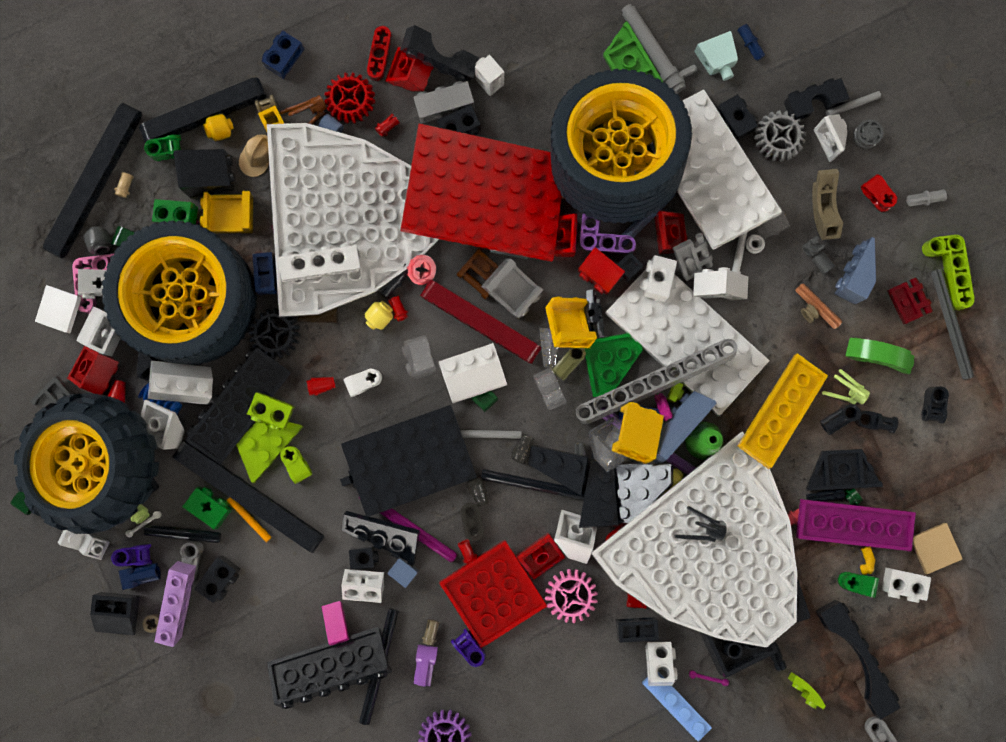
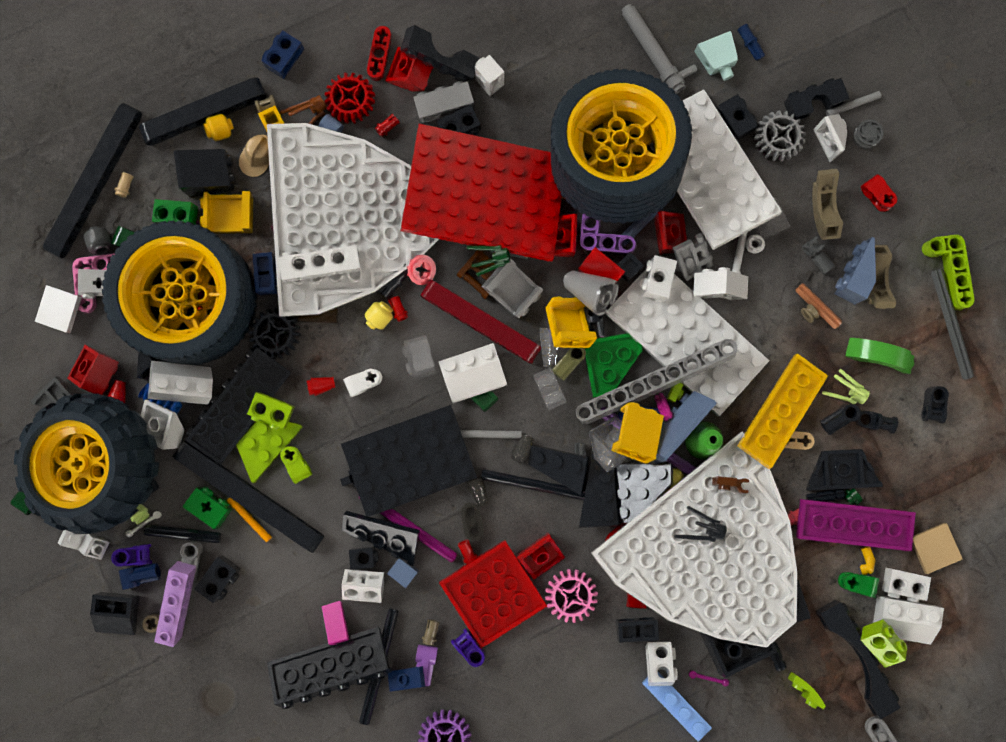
white slope [76,306,121,357] -> none
green piece [144,135,181,161] -> none
white slope [554,510,597,564] -> none
bright green wing [603,21,663,82] -> none
dark red plate [887,277,933,325] -> none
light grey axle [906,189,947,207] -> none
none -> dark blue plate [388,666,425,692]
none -> dark green plant [466,245,511,276]
none -> light grey cone [563,271,618,316]
none -> reddish brown plate [712,476,749,494]
none -> tan beam [784,431,815,450]
none -> lime brick [861,619,907,668]
none -> dark tan arch [867,245,896,309]
none -> white slope [873,595,944,645]

